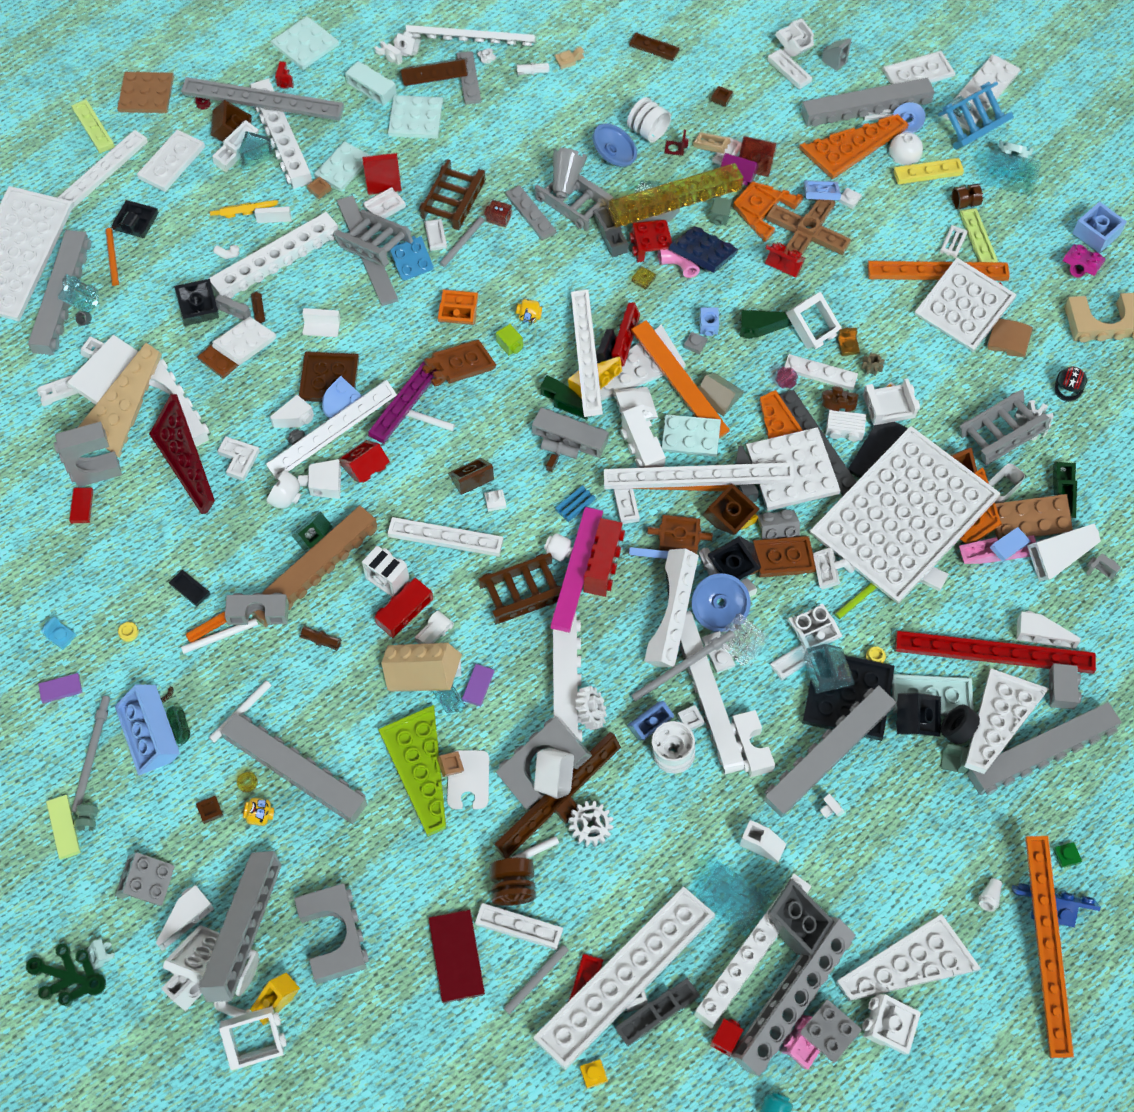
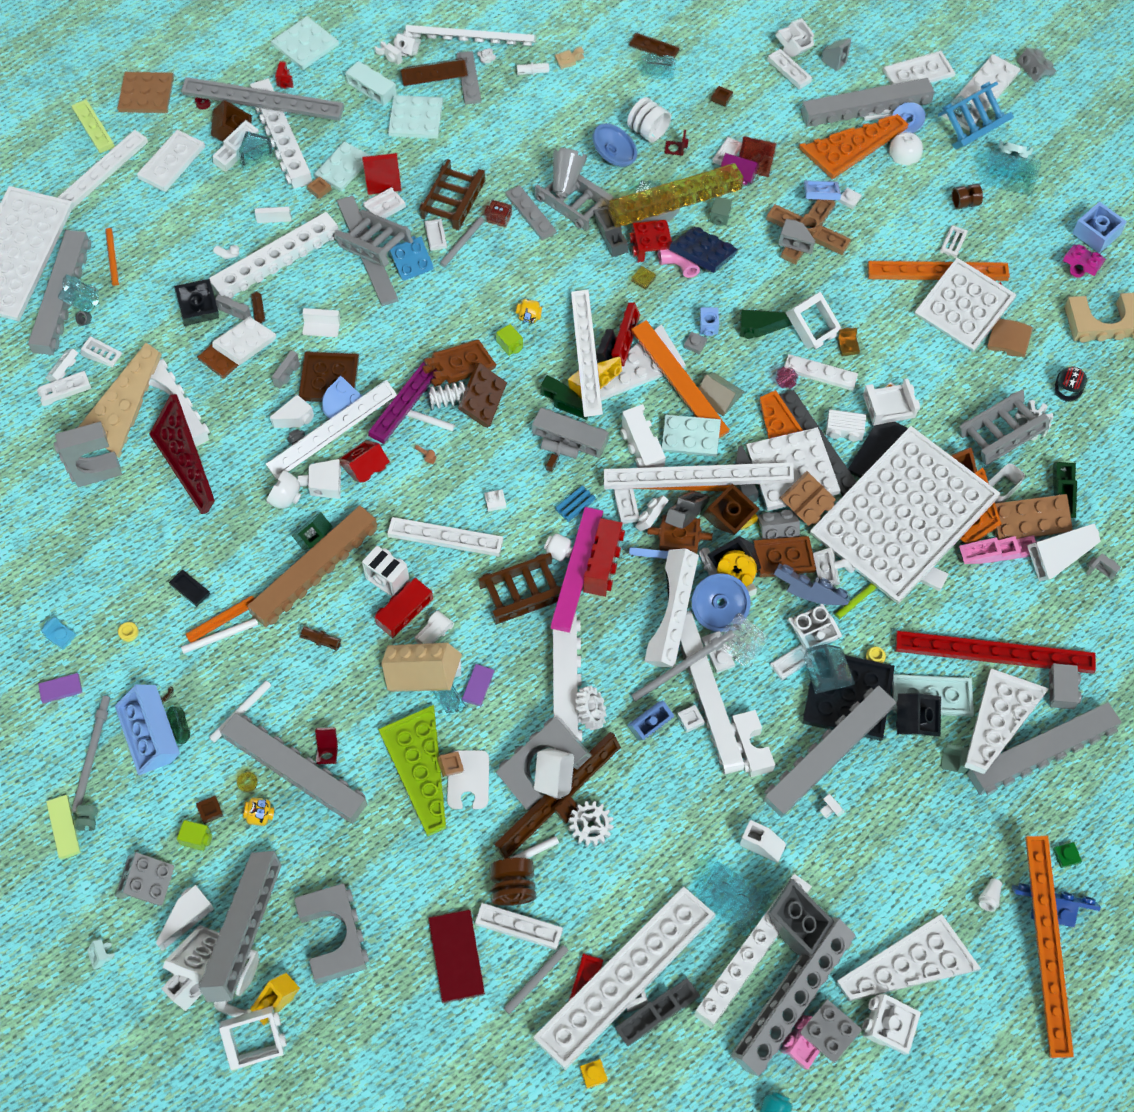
dark green plant [26,944,106,1007] -> none
white tile [67,335,138,404] -> none
red tile [69,487,94,523] -> none
black plate [111,200,159,238] -> none
yellow plate [209,200,279,218] -> none
white plate [217,436,260,481] -> none
light grey arch [225,593,289,625] -> none
orange brick [438,290,478,325] -> none
reddish brown slope [448,458,494,495] -> none
white slope [613,387,658,421] -> none
white wheel [652,721,695,774] -> none
tan tile [693,132,731,154] -> none
red brick [710,1019,743,1057] -> none
orange wing [733,182,804,242] -> none
red bracket [765,242,806,278] -> none
reddish brown plate [821,386,858,412] -> none
dark tan gear [861,353,885,376] -> none
light yellow plate [893,158,964,185] -> none
black tyre [940,704,980,745] -> none
yellowish green tile [959,208,998,262] -> none
light blue tile [990,527,1031,562] -> none
white slope [1016,611,1080,649] -> none
none -> white plate [45,348,78,382]
none -> lime brick [176,820,212,851]
none -> light grey plate [272,350,300,388]
none -> dark red bracket [315,727,338,764]
none -> nougat hand [415,445,437,464]
none -> white piece [429,381,466,410]
none -> reddish brown plate [458,363,507,428]
none -> white plate [635,495,669,532]
none -> clear light blue bracket [641,53,677,80]
none -> dark grey slope [665,491,710,529]
none -> yellow plate [717,550,757,587]
none -> sand blue slope [774,563,850,605]
none -> light grey slope [779,218,815,254]
none -> medium nougat plate [780,471,836,526]
none -> light grey bracket [1017,48,1056,82]

